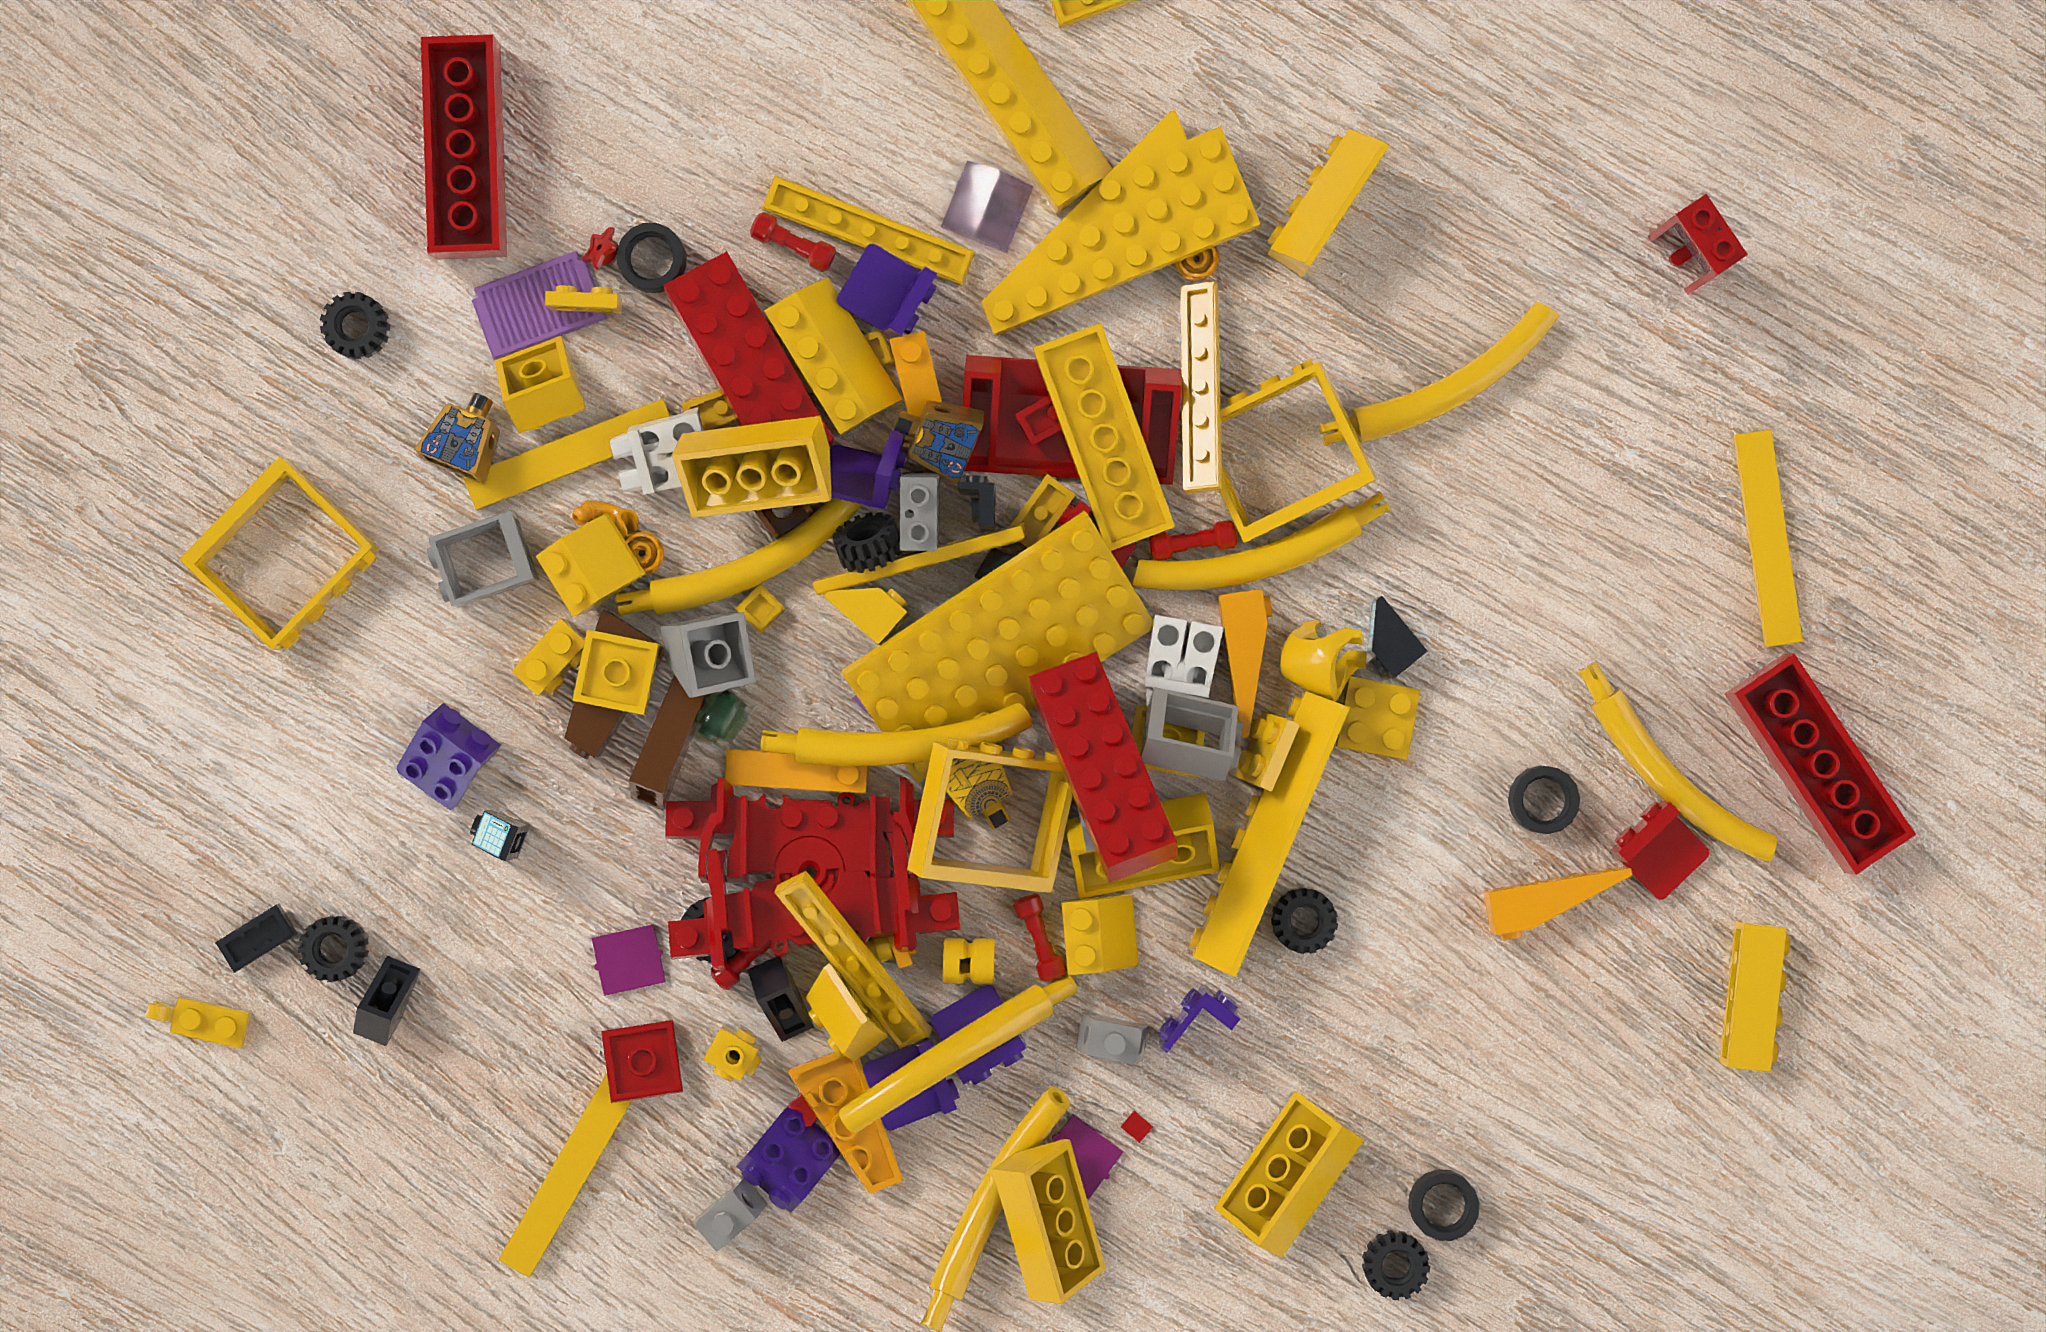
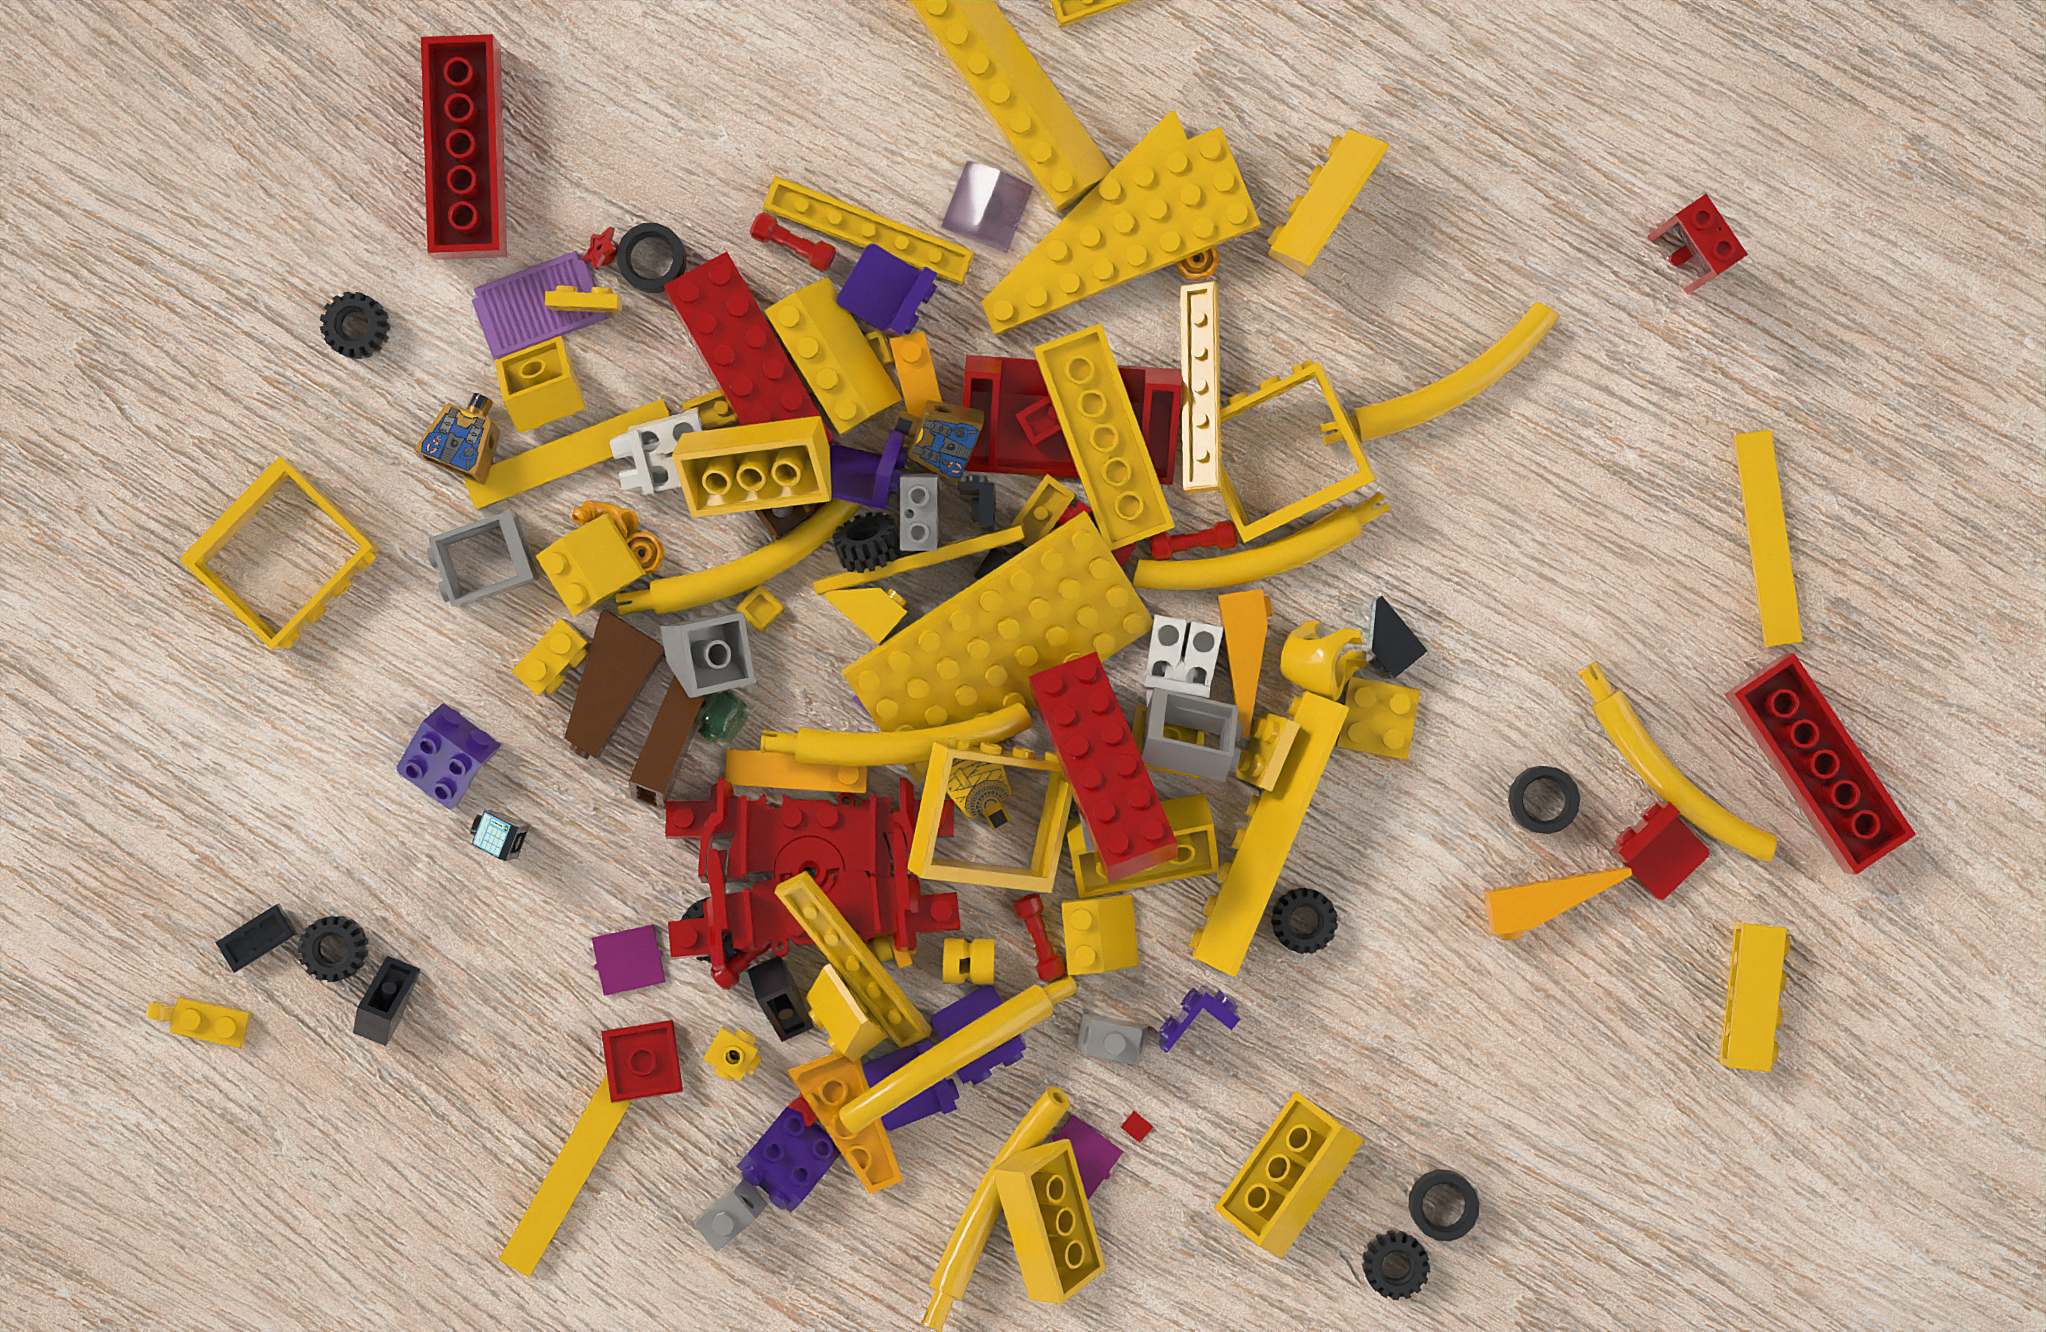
yellow plate [572,629,660,715] -> none

